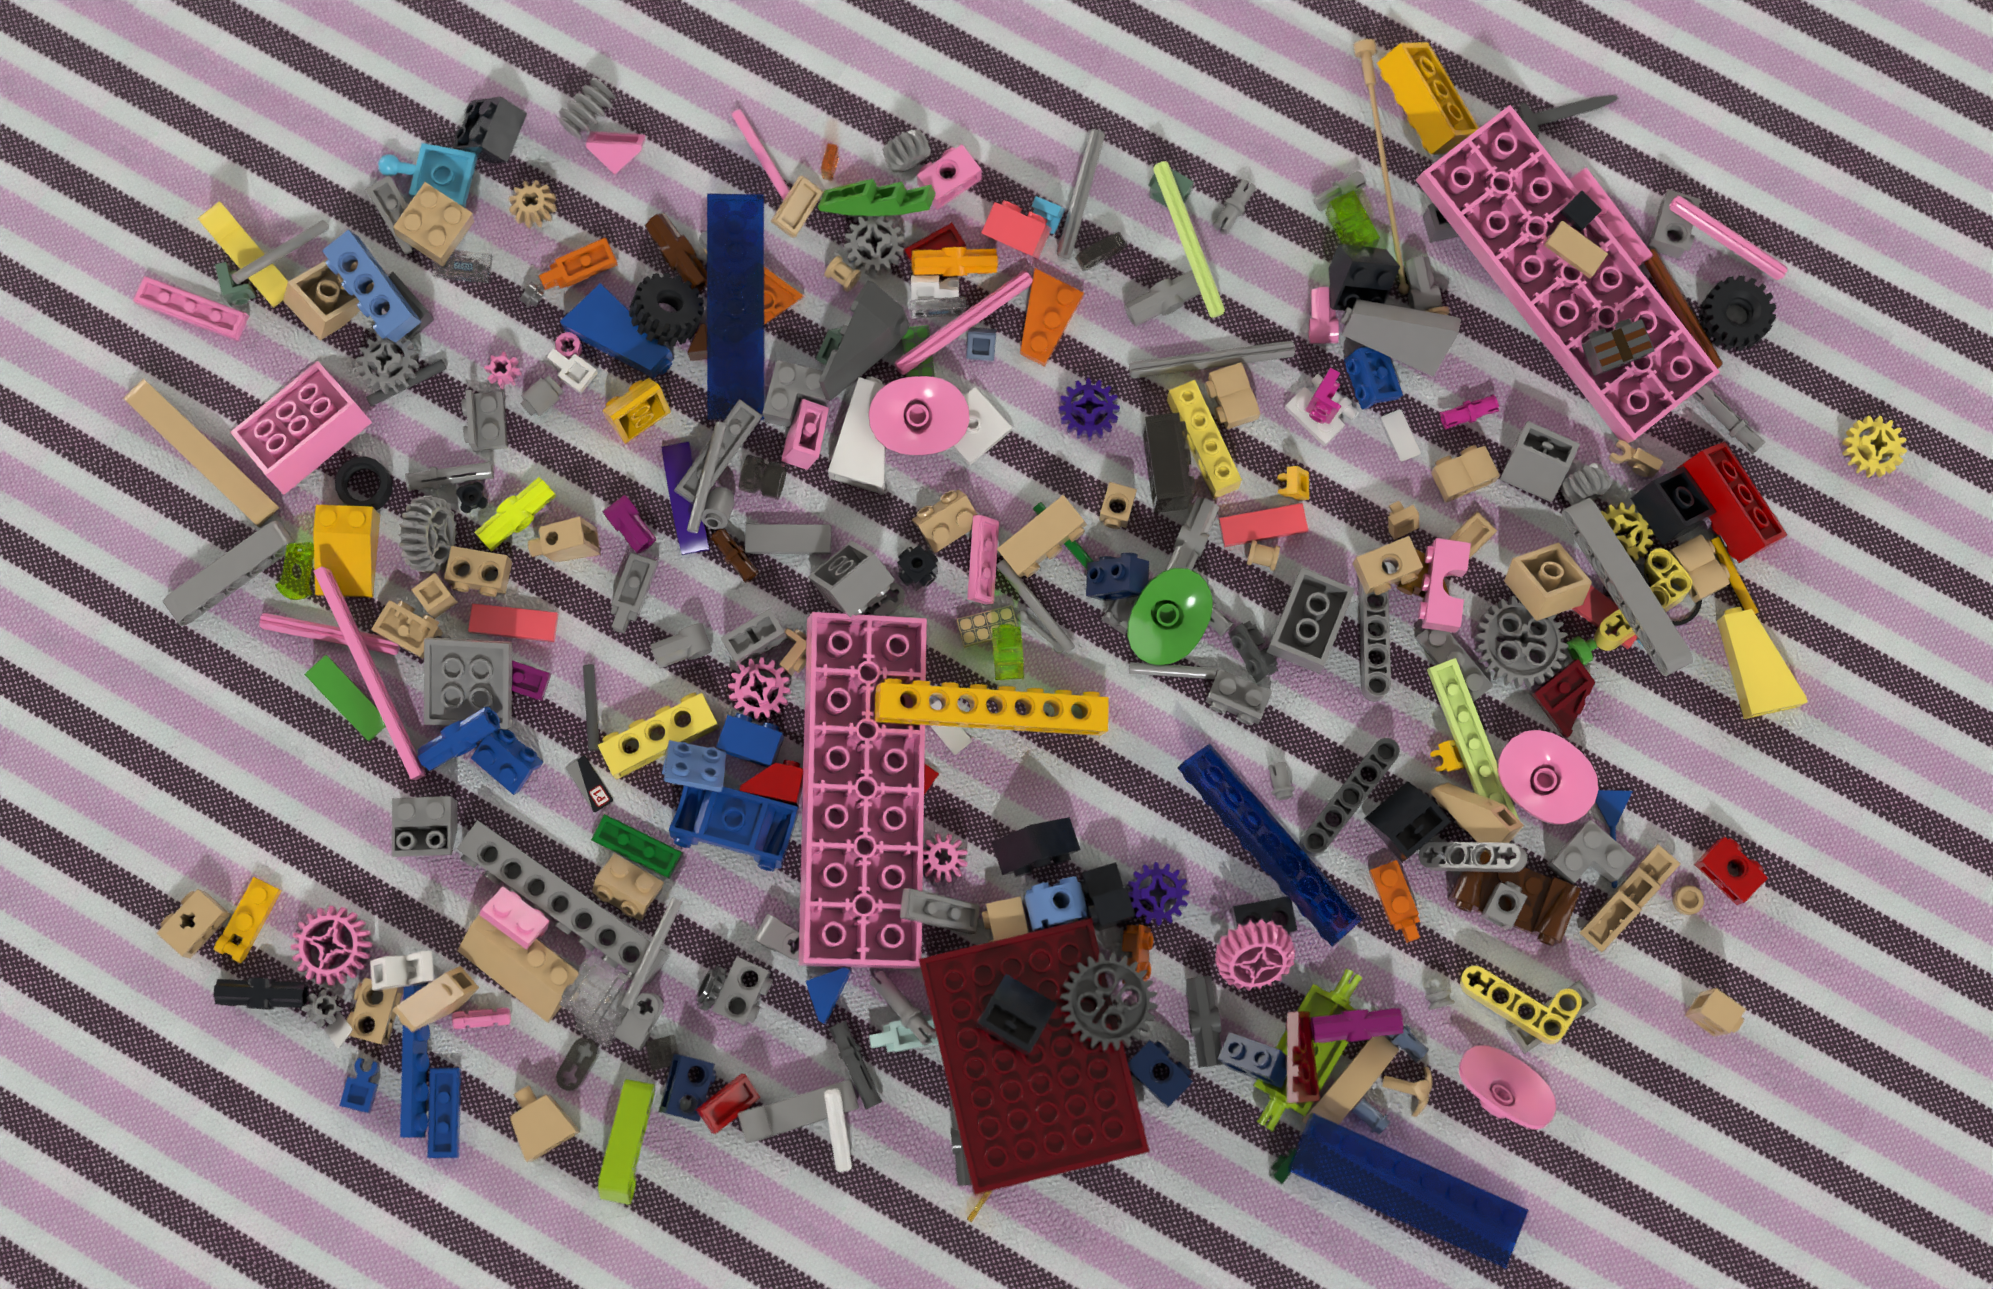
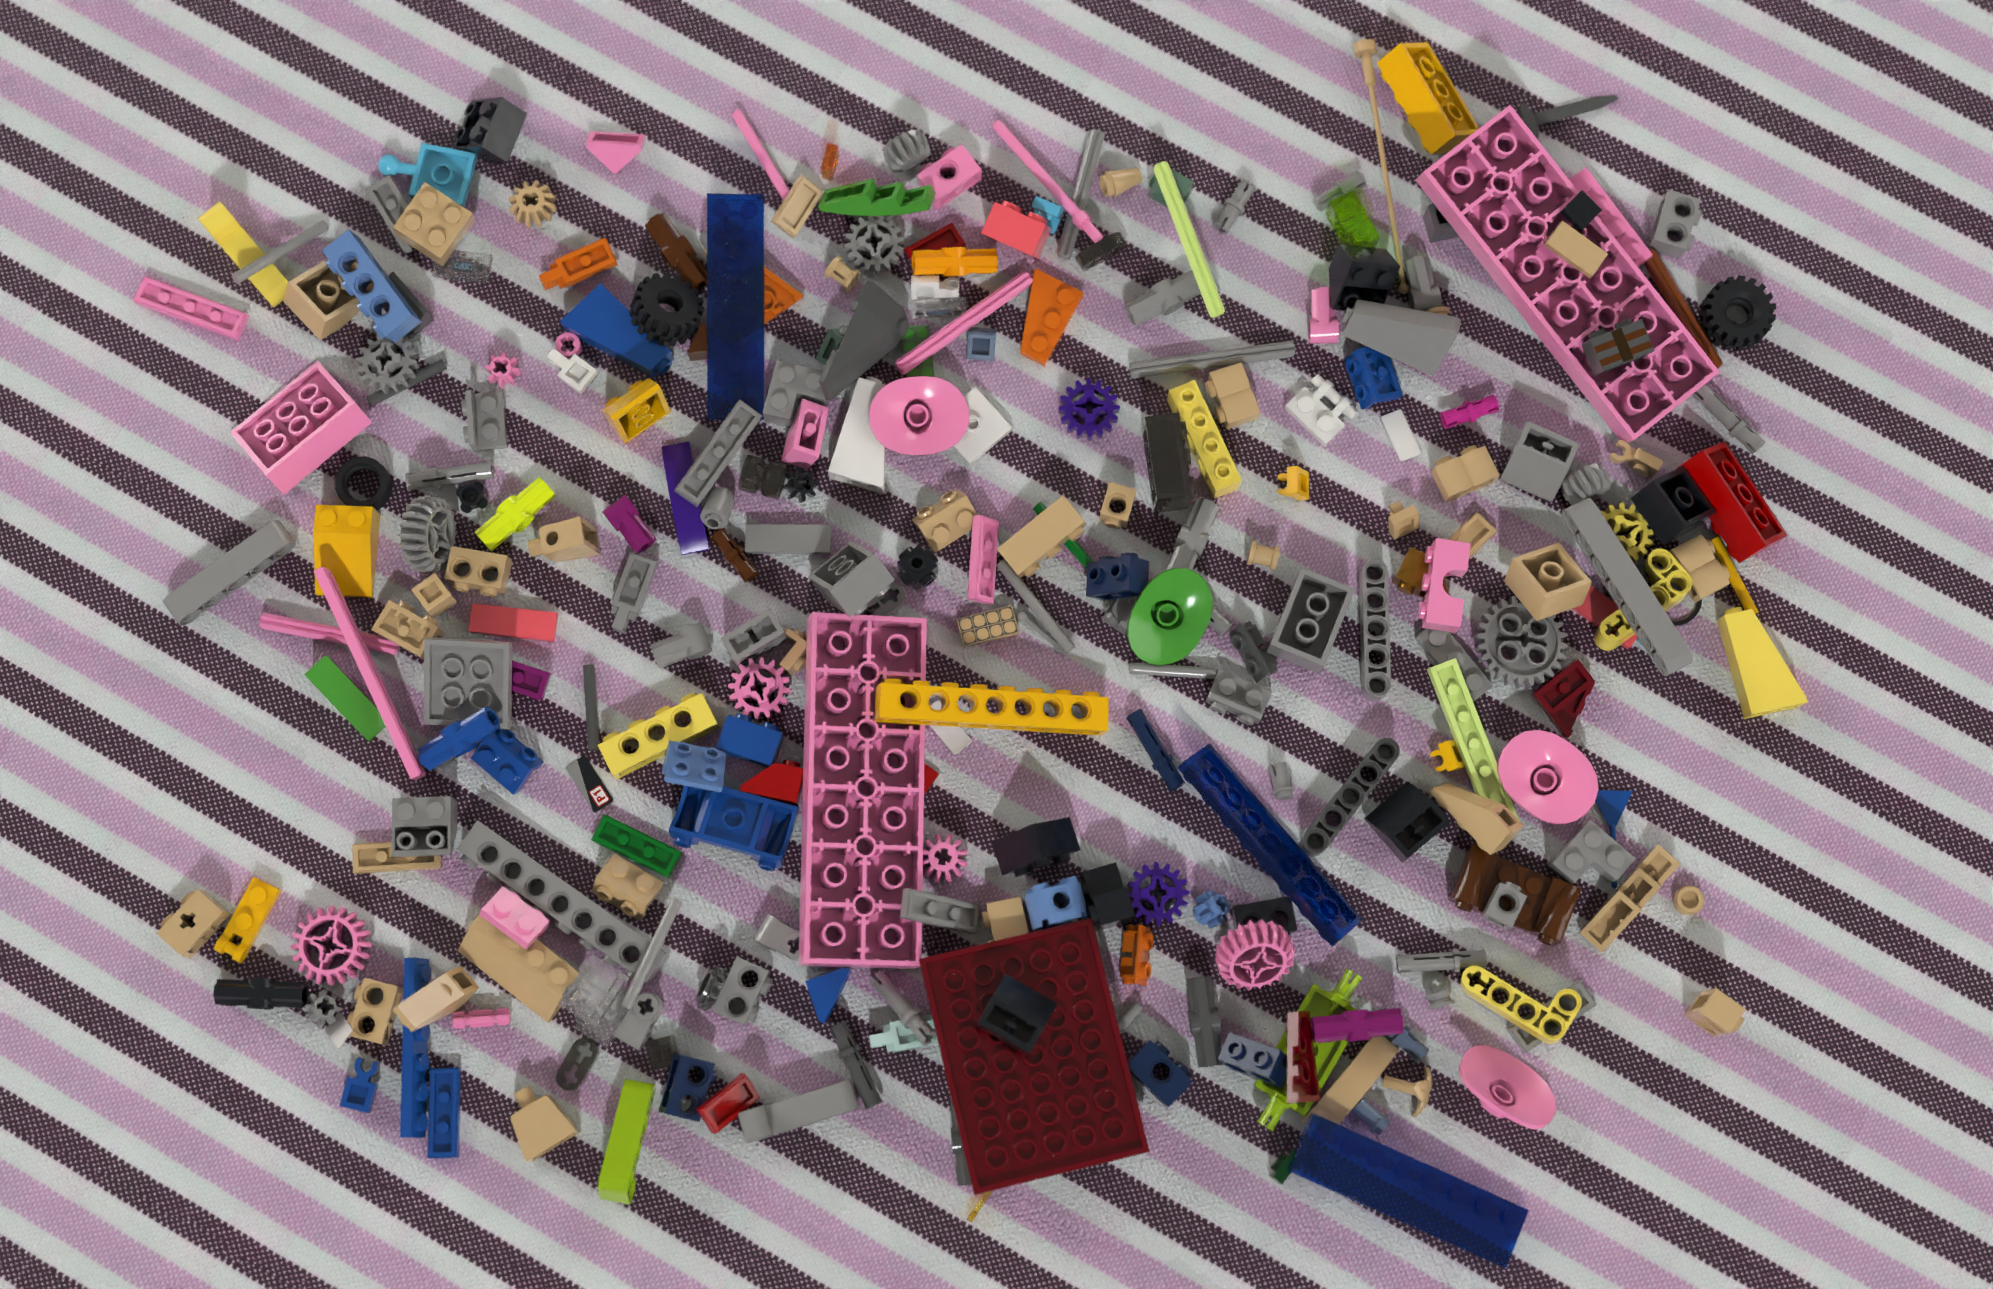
tan beam [123,378,280,528] -> none
sand green bracket [215,262,256,305] -> none
clear neon green piece [275,542,314,600] -> none
white slope [370,951,434,990] -> none
flat silver plate [520,282,544,308] -> none
light grey brick [520,375,563,417] -> none
light grey piece [556,78,616,140] -> none
light grey bar [687,422,727,533] -> none
white axle [824,1088,852,1172] -> none
clear neon green brick [992,624,1024,680] -> none
dark grey gear [1060,953,1158,1051] -> none
coral tile [1218,503,1308,547] -> none
dark pink bracket [1305,367,1341,424] -> none
tan brick [1352,536,1423,595] -> none
orange hinge [1369,860,1420,943] -> none
light grey beam [1419,842,1527,872] -> none
bright green tile [1566,636,1597,666] -> none
bright pink axle [1669,196,1788,280] -> none
red brick [1694,837,1768,905] -> none
light yellow gear [1842,416,1907,478] -> none
none -> tan tile [352,842,442,874]
none -> black gear [782,467,819,503]
none -> bright pink bar [992,120,1103,243]
none -> tan cone [1099,167,1142,198]
none -> dark blue pin [1126,709,1186,792]
none -> medium blue gear [1193,890,1229,929]
none -> light grey pin [1396,949,1487,974]

